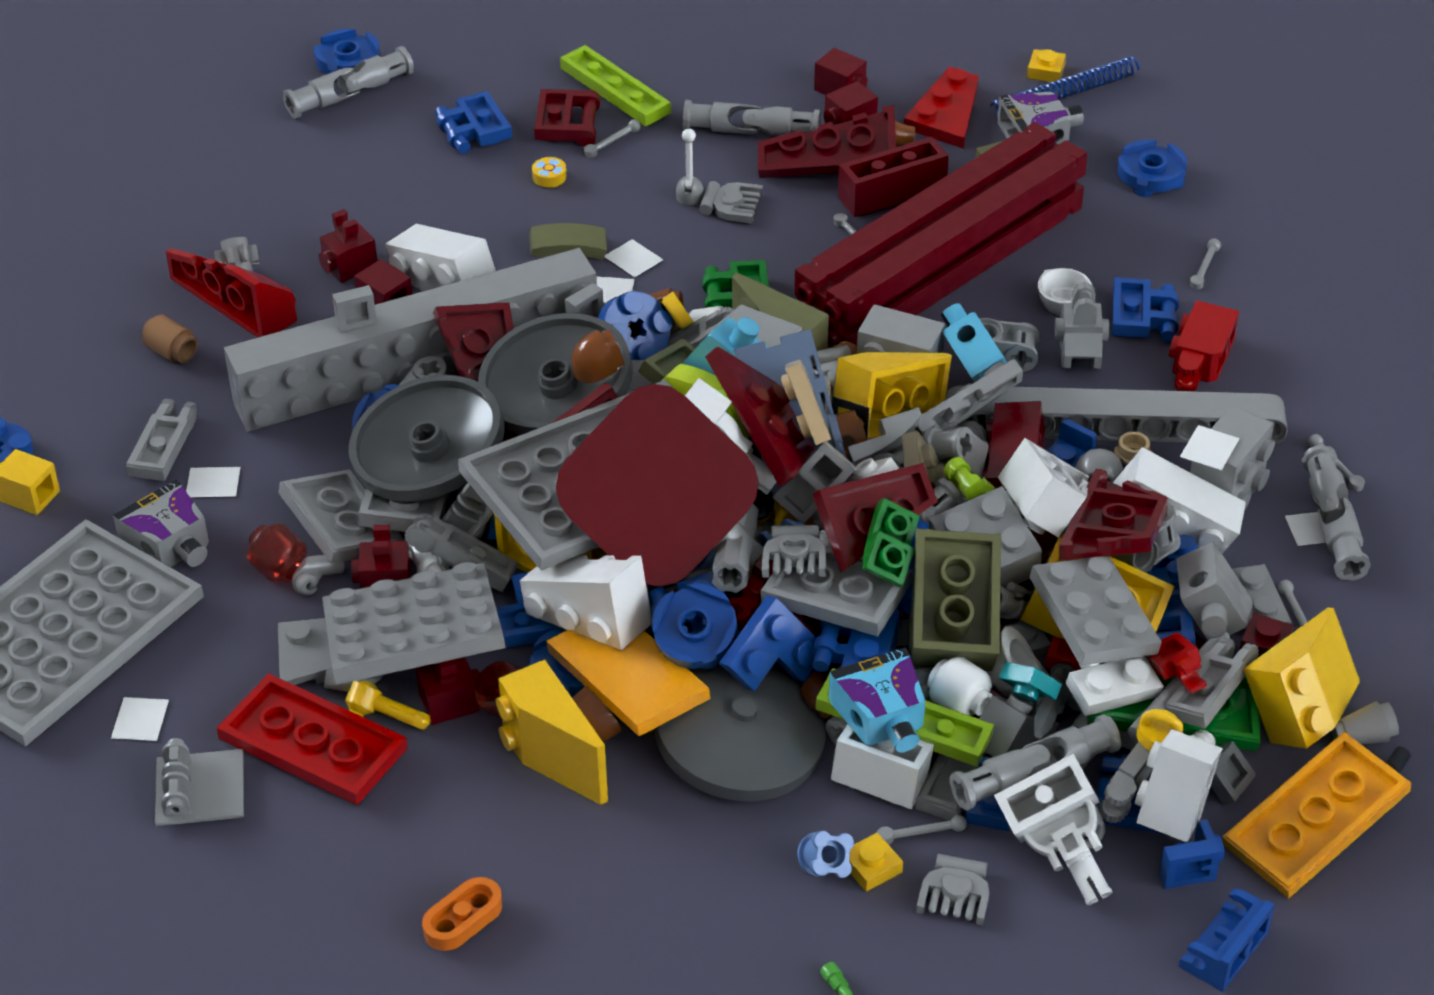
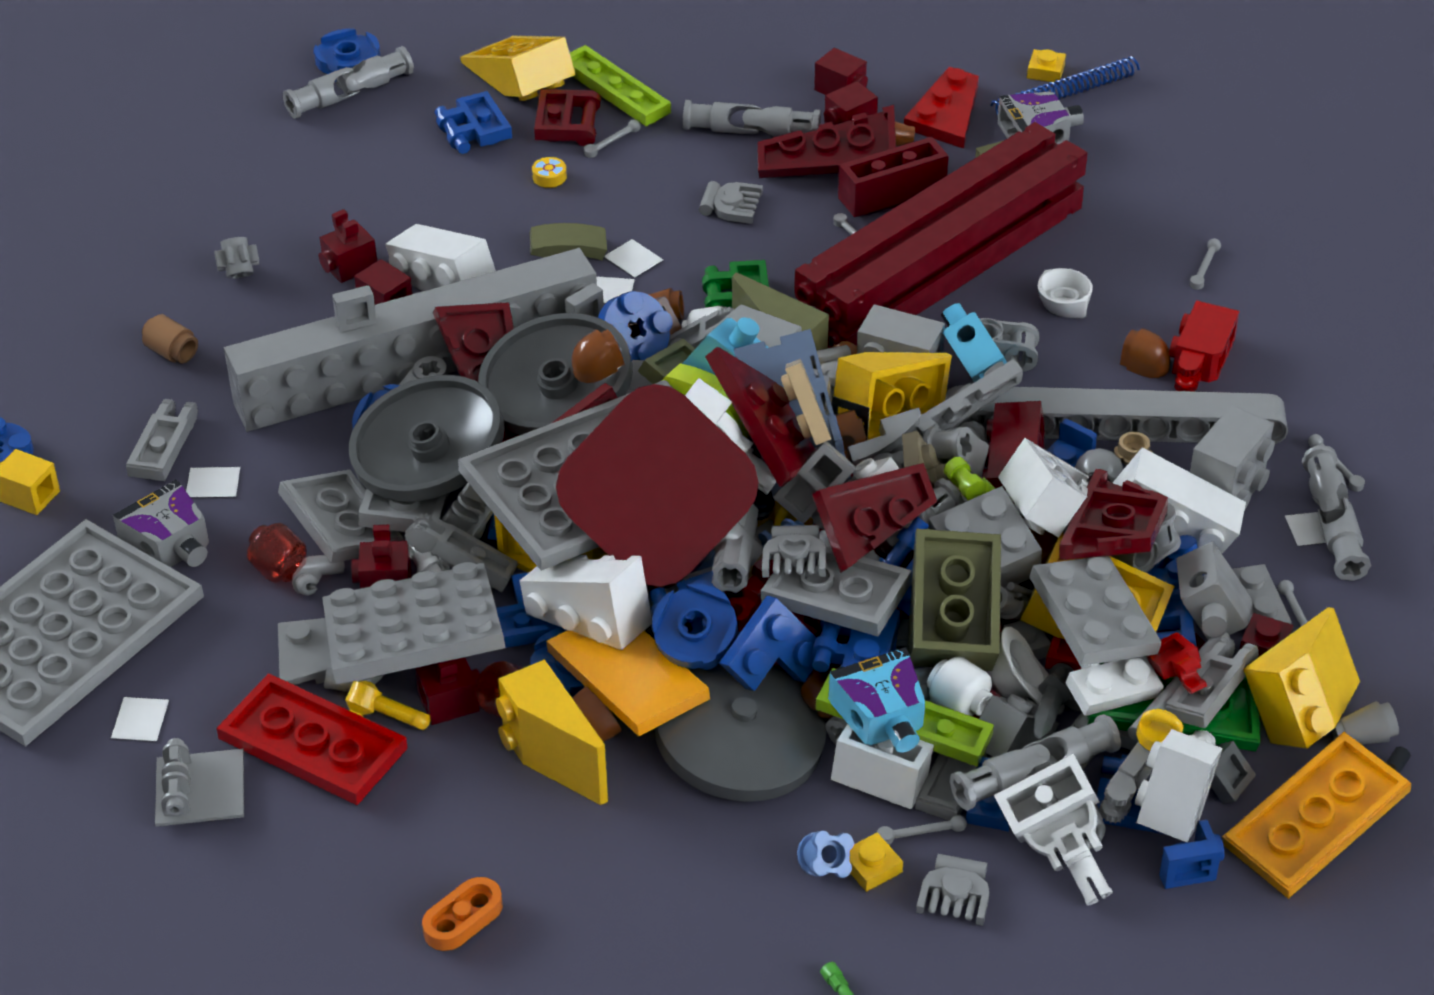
red wedge [165,248,297,338] -> none
yellow tile [662,291,694,329] -> none
hinge [676,128,704,206] -> none
green slope [862,498,920,587] -> none
teal plate [999,662,1062,702] -> none
light grey hinge [1054,282,1109,368] -> none
blue plate [1112,277,1179,342] -> none
blue plate [1117,139,1188,197] -> none
blue hinge [1179,889,1275,992] -> none
white sticker [1180,425,1240,470] -> none
none -> yellow slope [460,36,576,101]
none -> dark orange piece [1120,328,1171,378]

